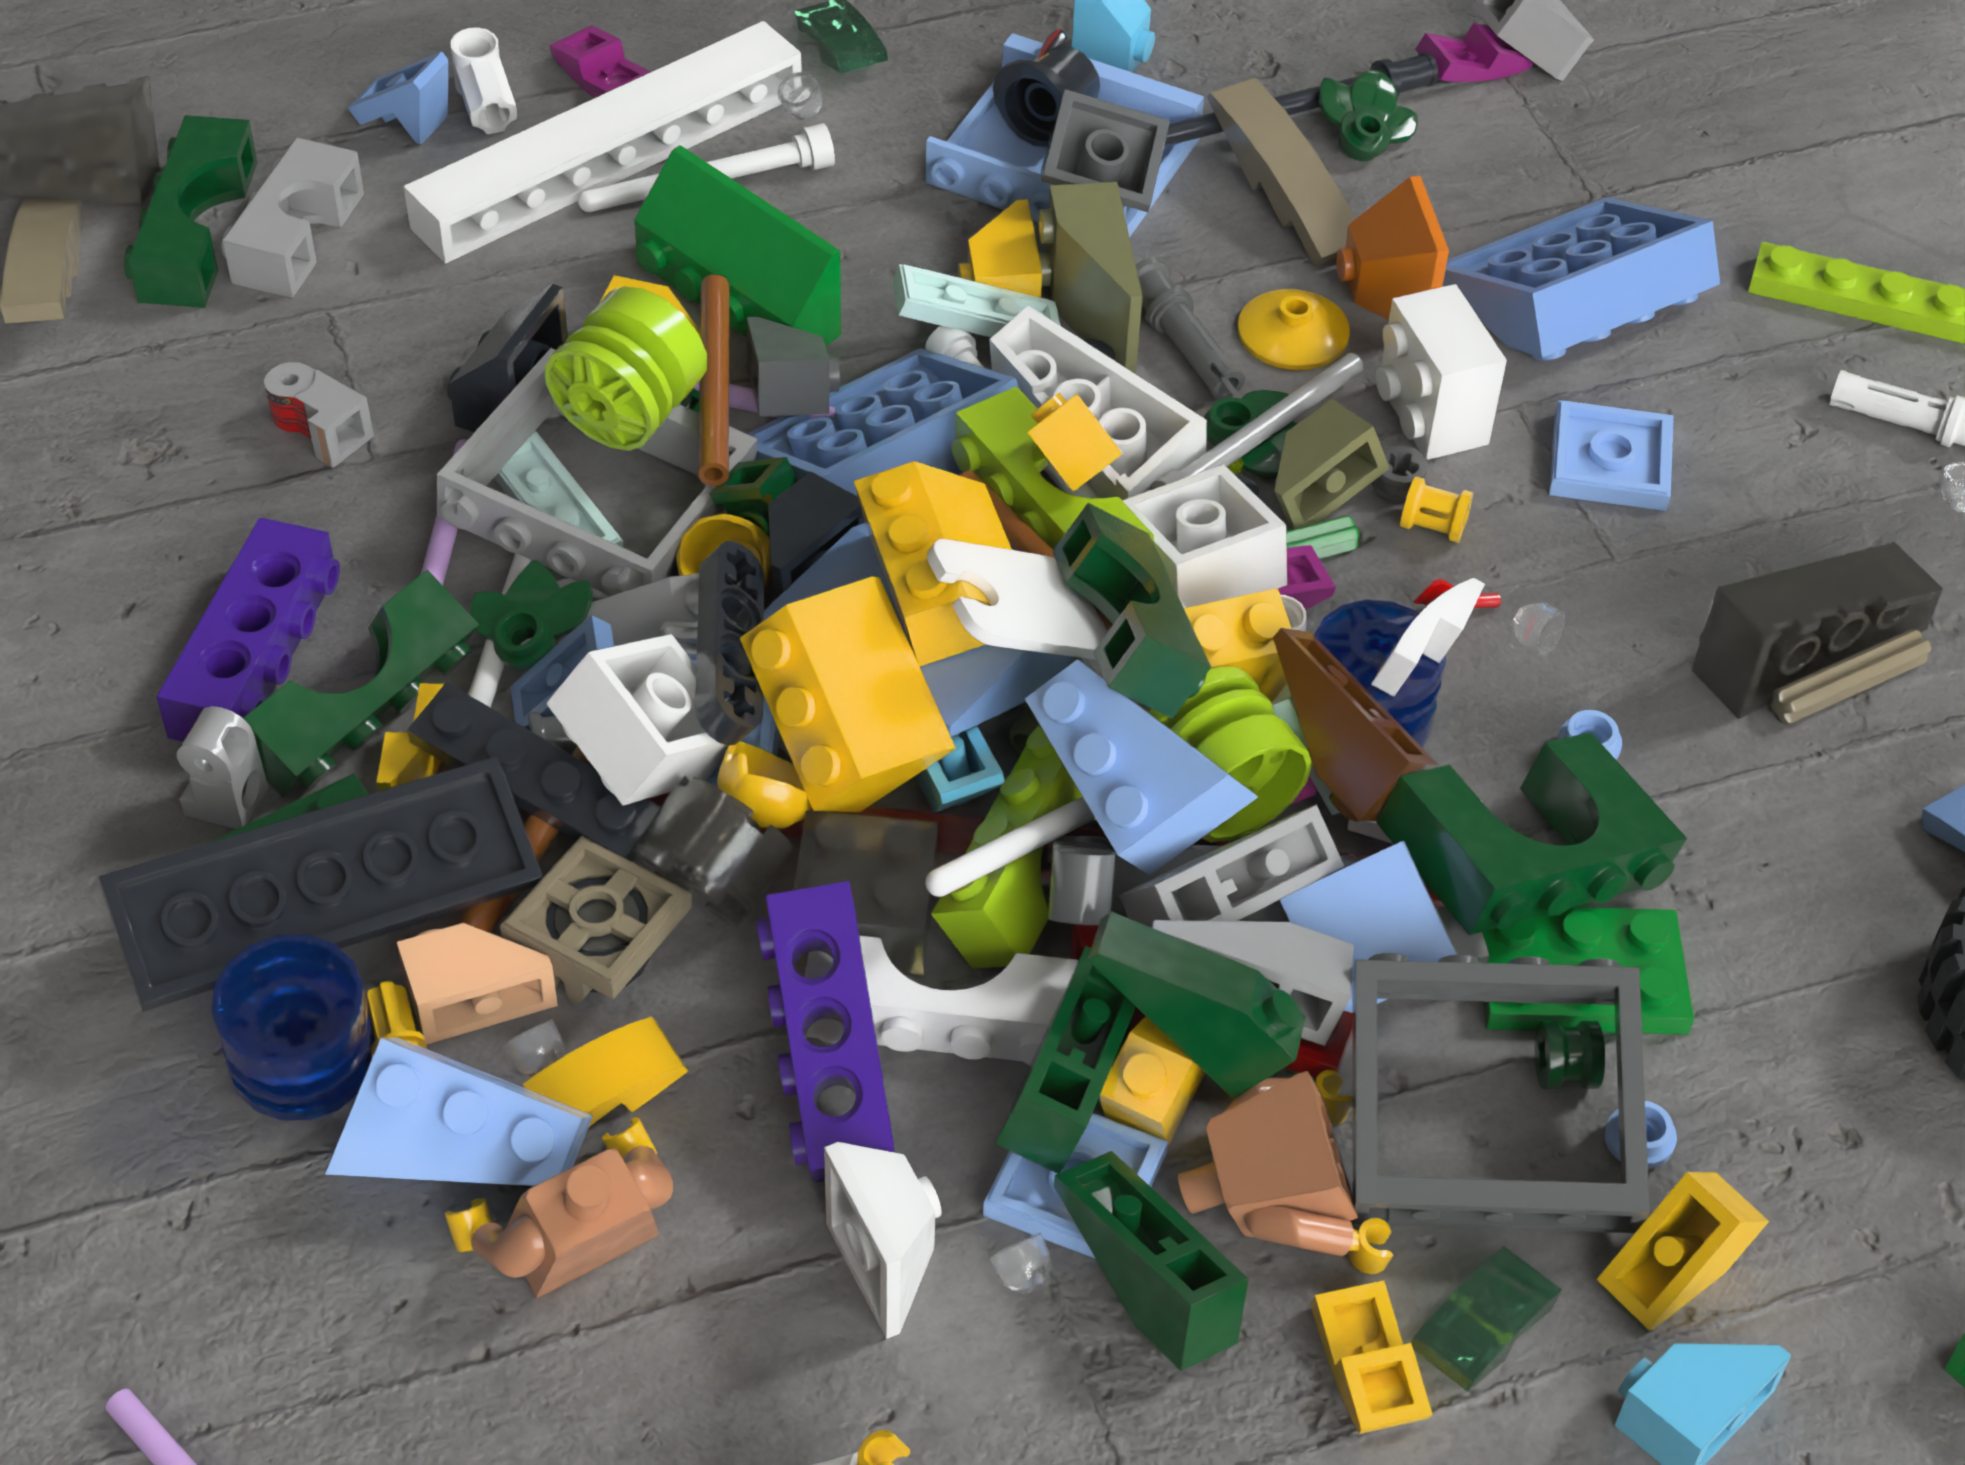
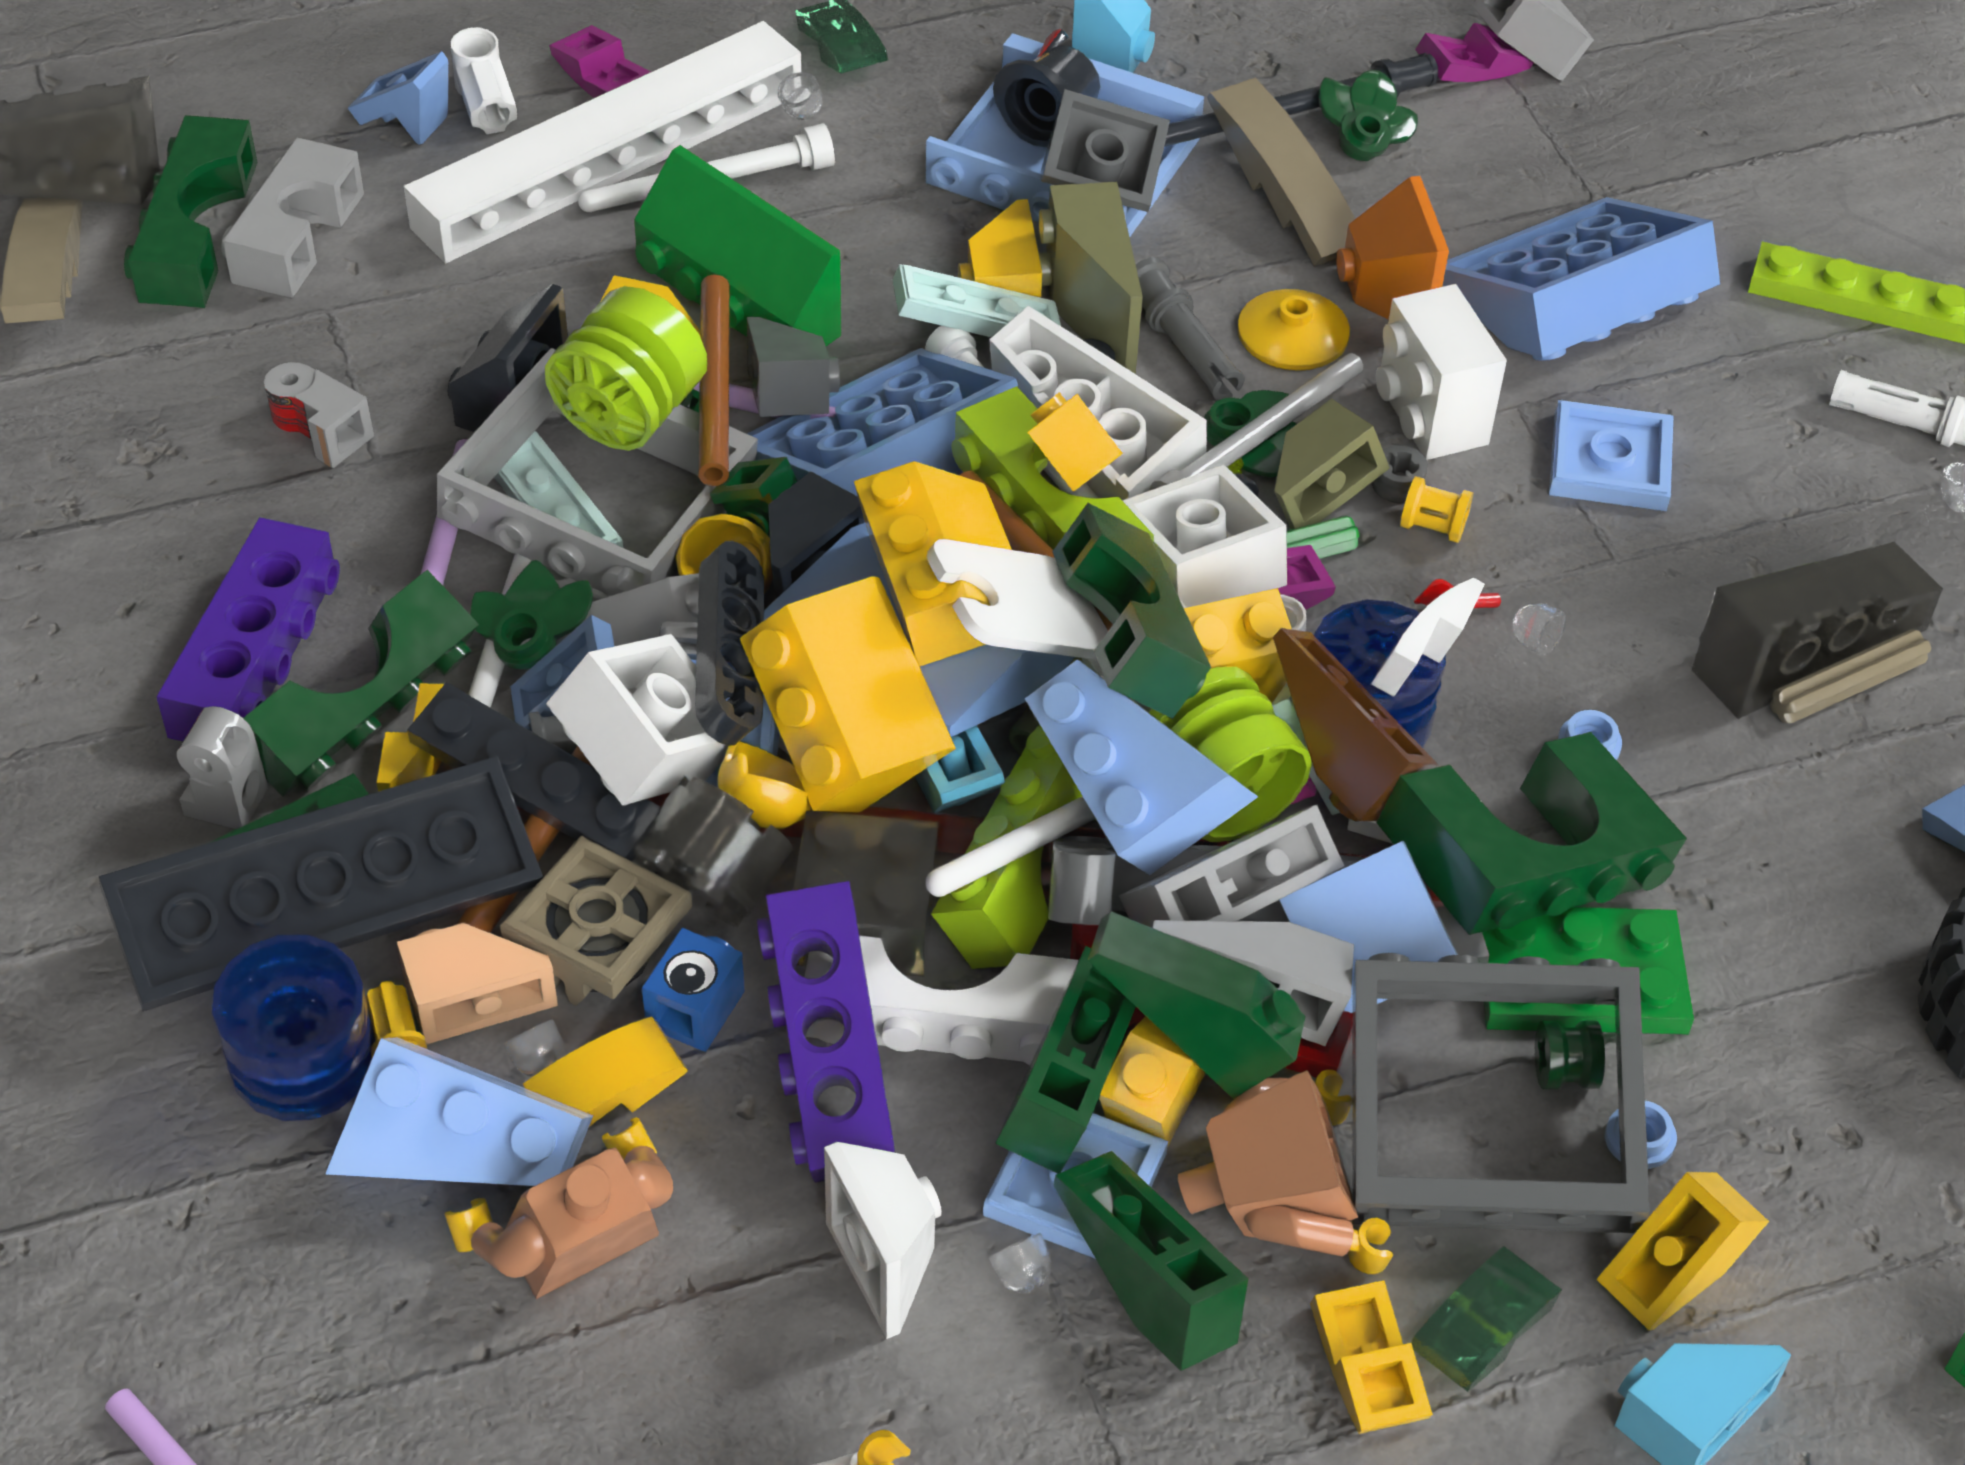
none -> blue brick [642,928,745,1052]

